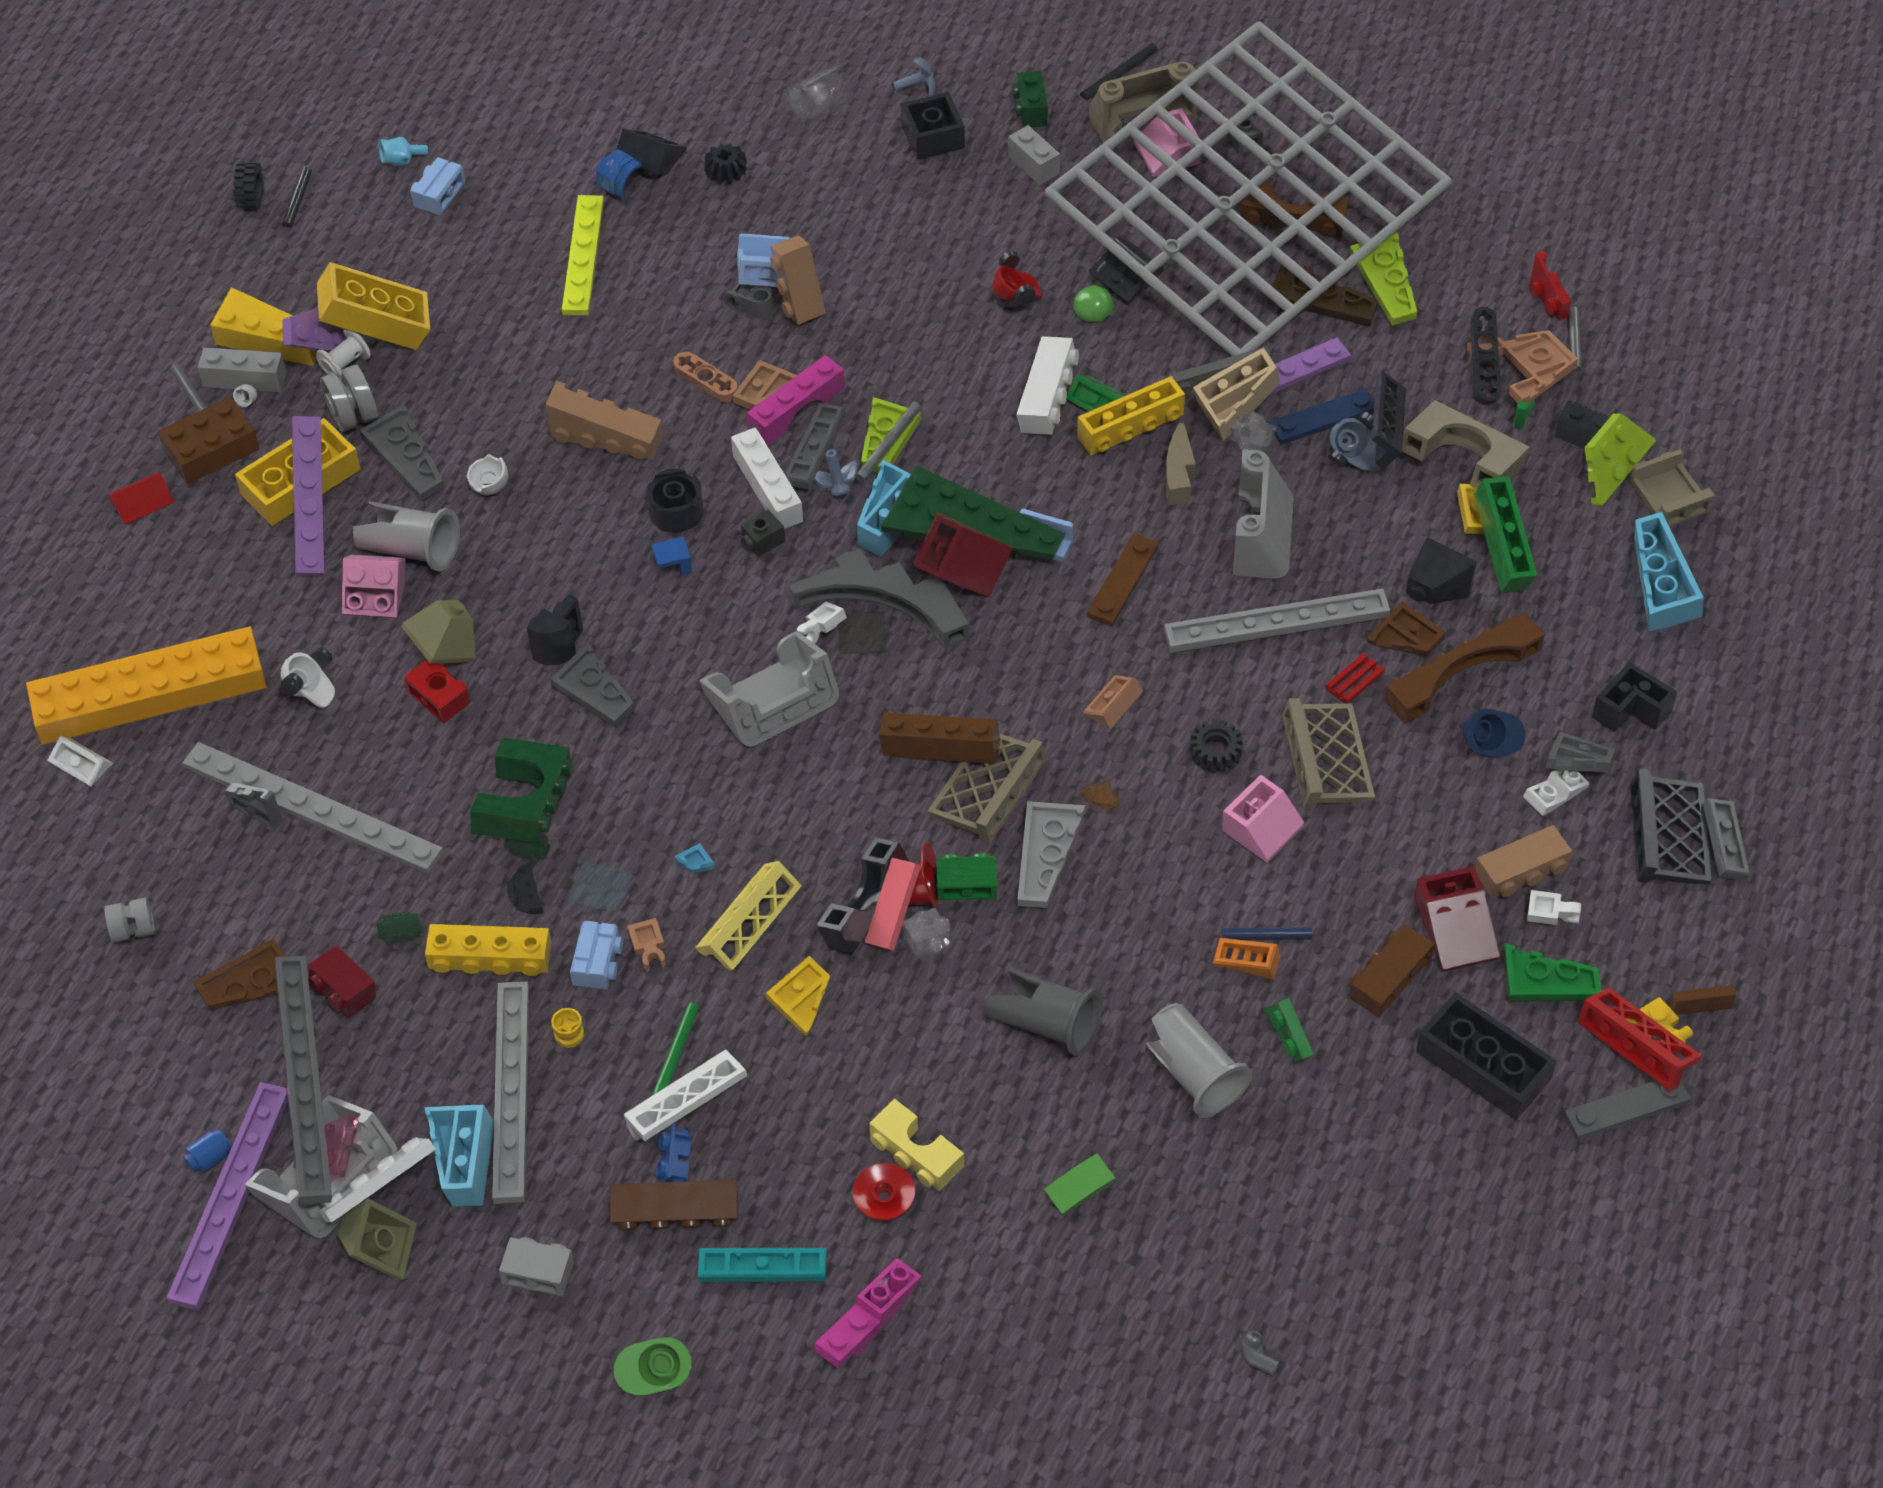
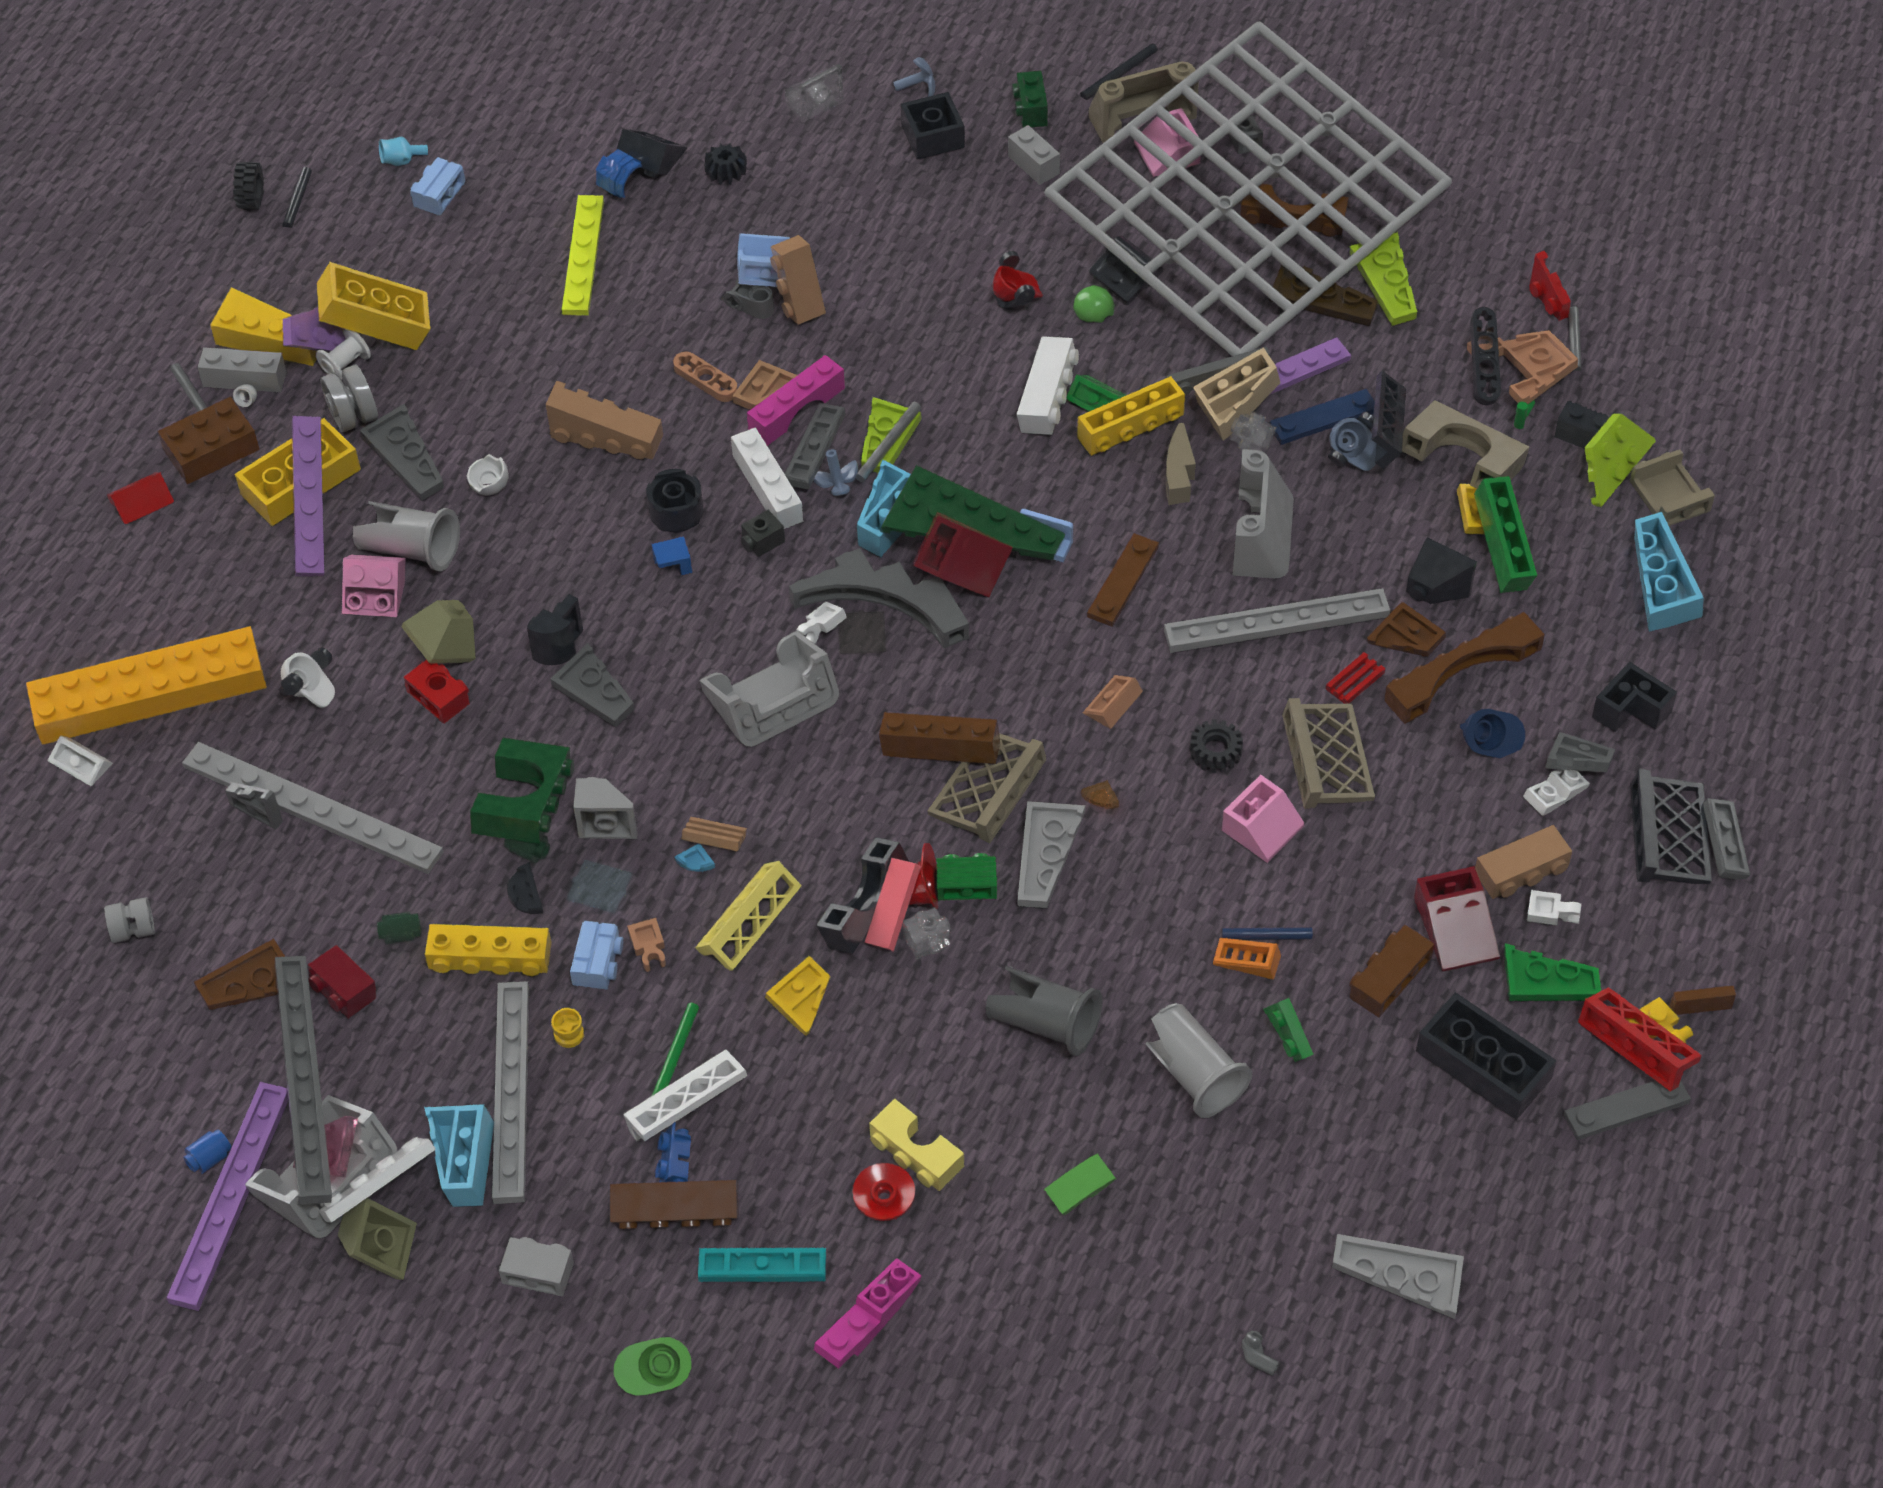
none -> light grey slope [574,777,638,839]
none -> medium nougat tile [682,817,747,851]
none -> light grey wing [1332,1234,1464,1319]

